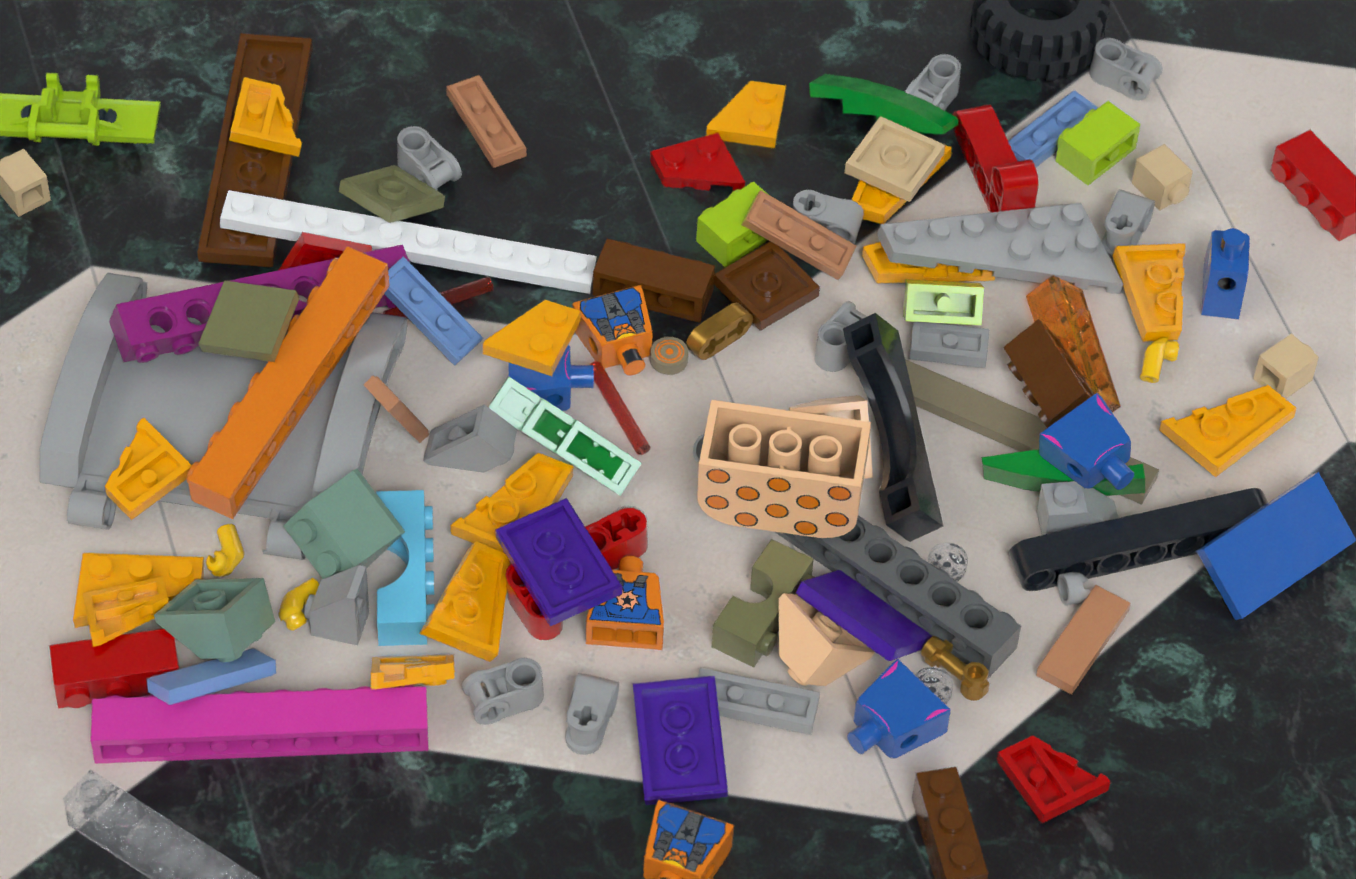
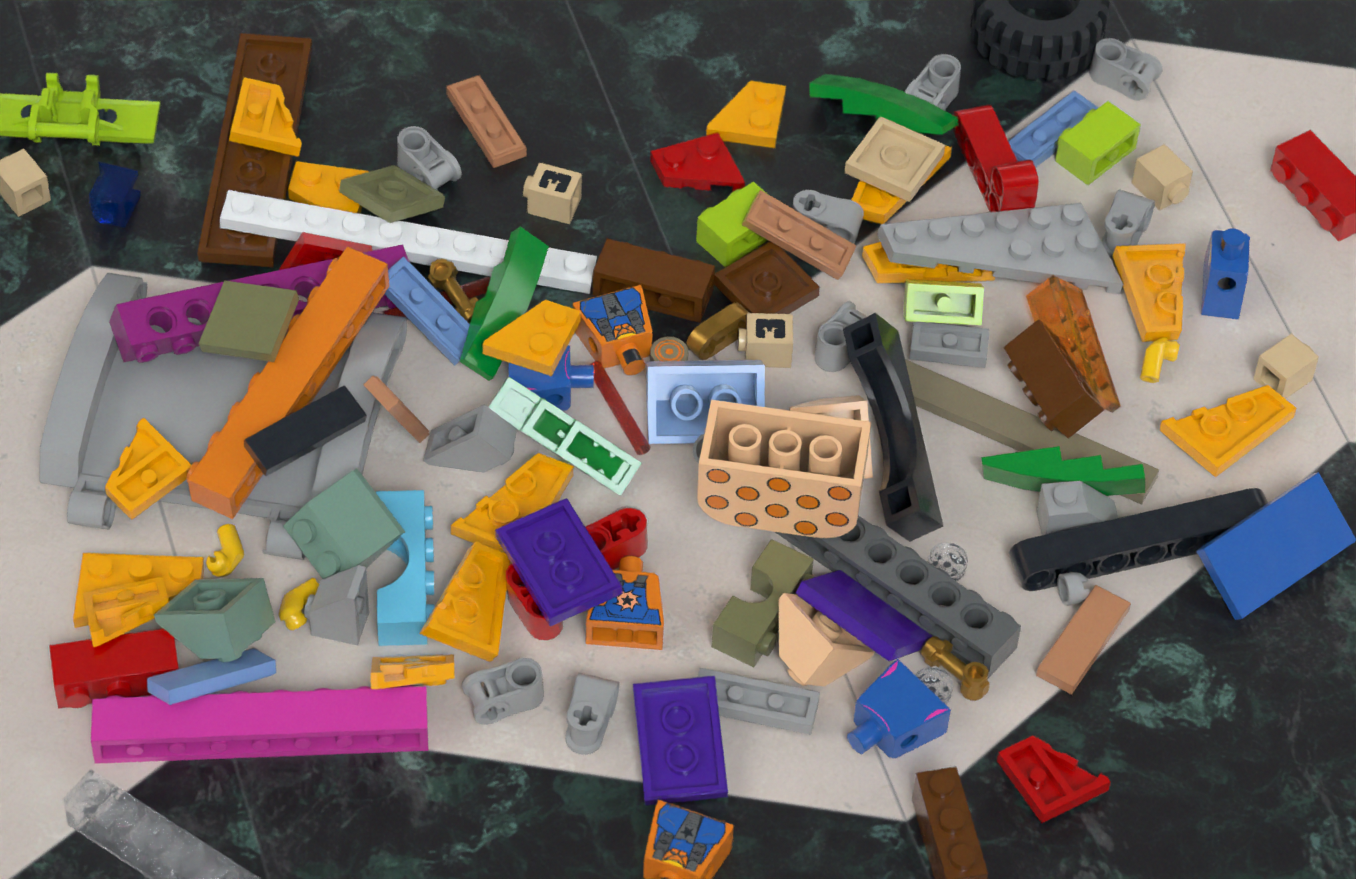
blue torso [1039,393,1134,490] -> none
none -> clear blue window [89,162,141,228]
none -> black tile [244,385,367,476]
none -> light orange wing [288,161,369,214]
none -> pearl gold bar [428,259,478,324]
none -> green slope [460,227,549,381]
none -> tan brick [523,163,582,224]
none -> light blue slope [646,360,765,444]
none -> tan brick [738,313,793,368]

